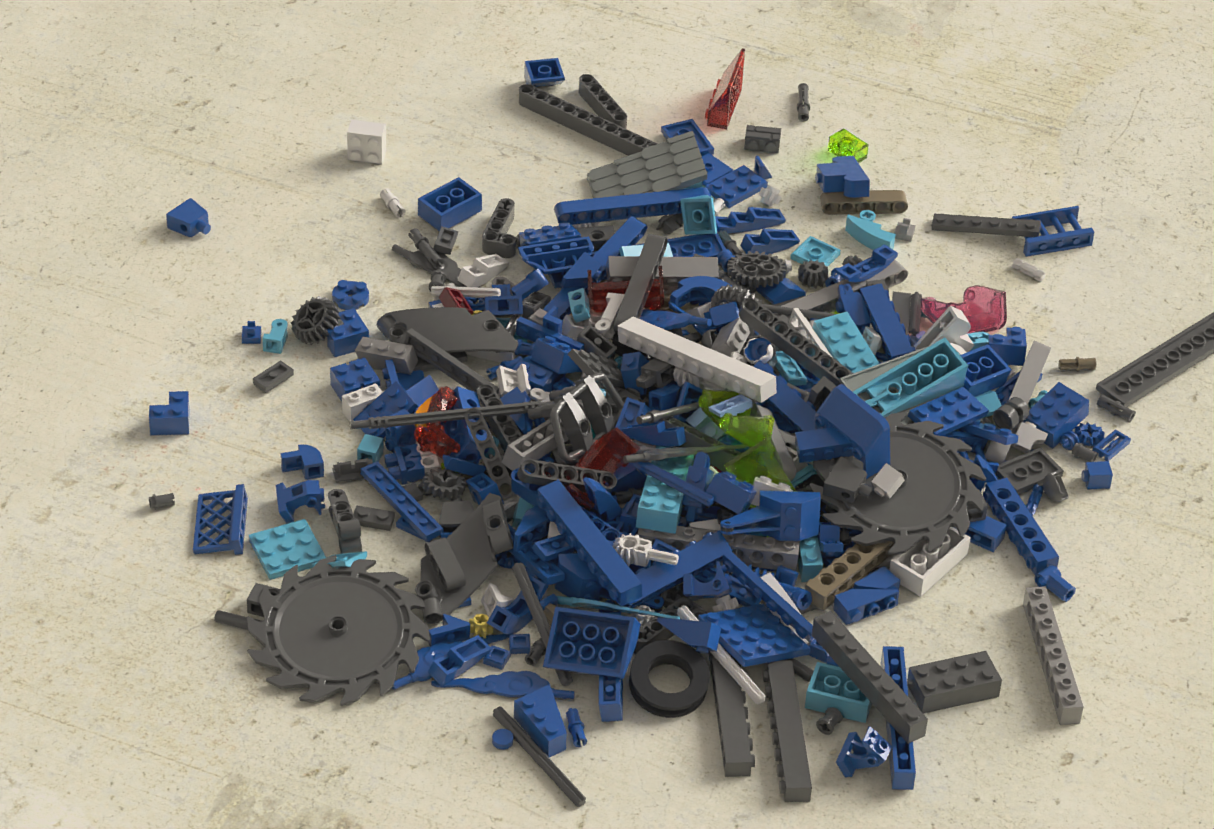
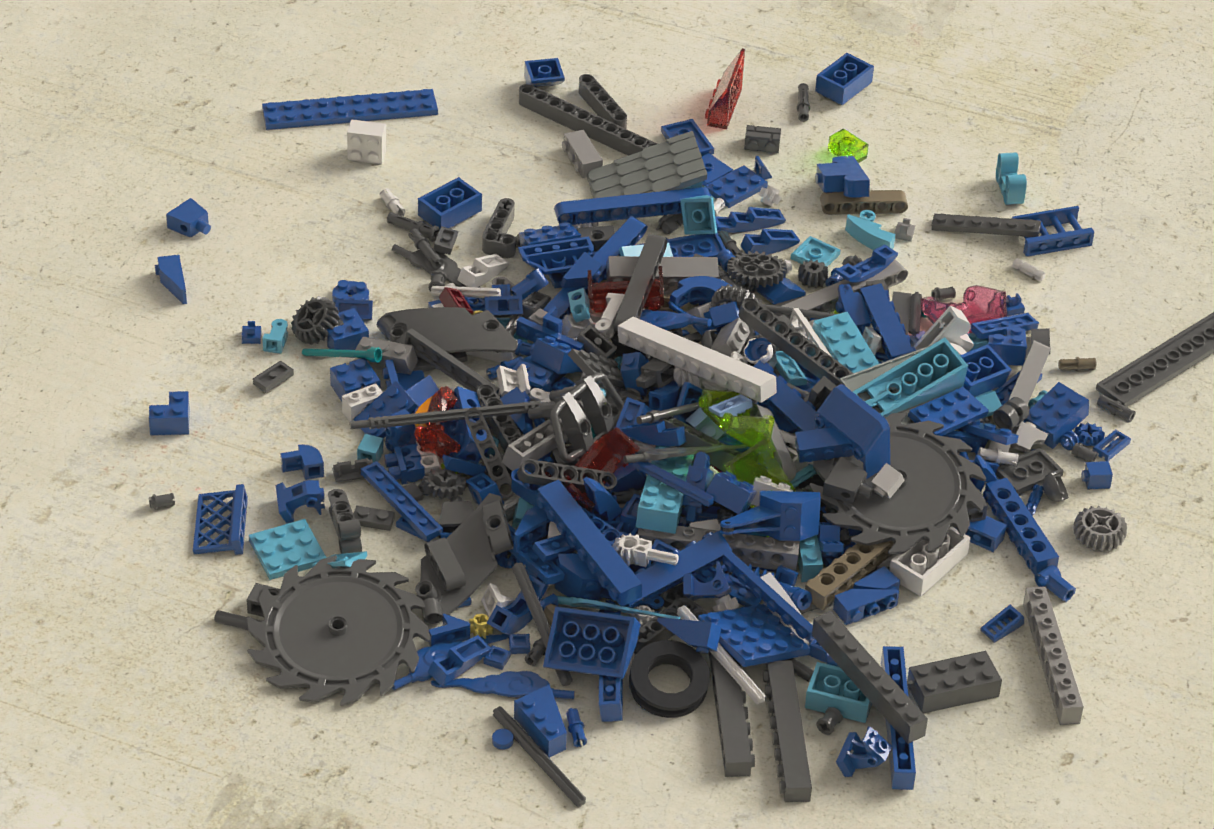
none -> blue slope [154,255,187,304]
none -> blue plate [262,89,438,130]
none -> teal piece [302,347,382,363]
none -> blue plate [335,299,373,319]
none -> dark grey pin [387,212,440,242]
none -> light grey brick [562,130,603,178]
none -> blue brick [815,53,874,105]
none -> dark grey pin [931,286,956,302]
none -> blue plate [970,313,1039,340]
none -> white pin [978,447,1018,466]
none -> blue slope [980,604,1025,643]
none -> medium azure beam [996,152,1027,205]
none -> blue tile [1000,293,1025,316]
none -> dark grey slope [1031,328,1050,354]
none -> light grey gear [1073,505,1127,552]

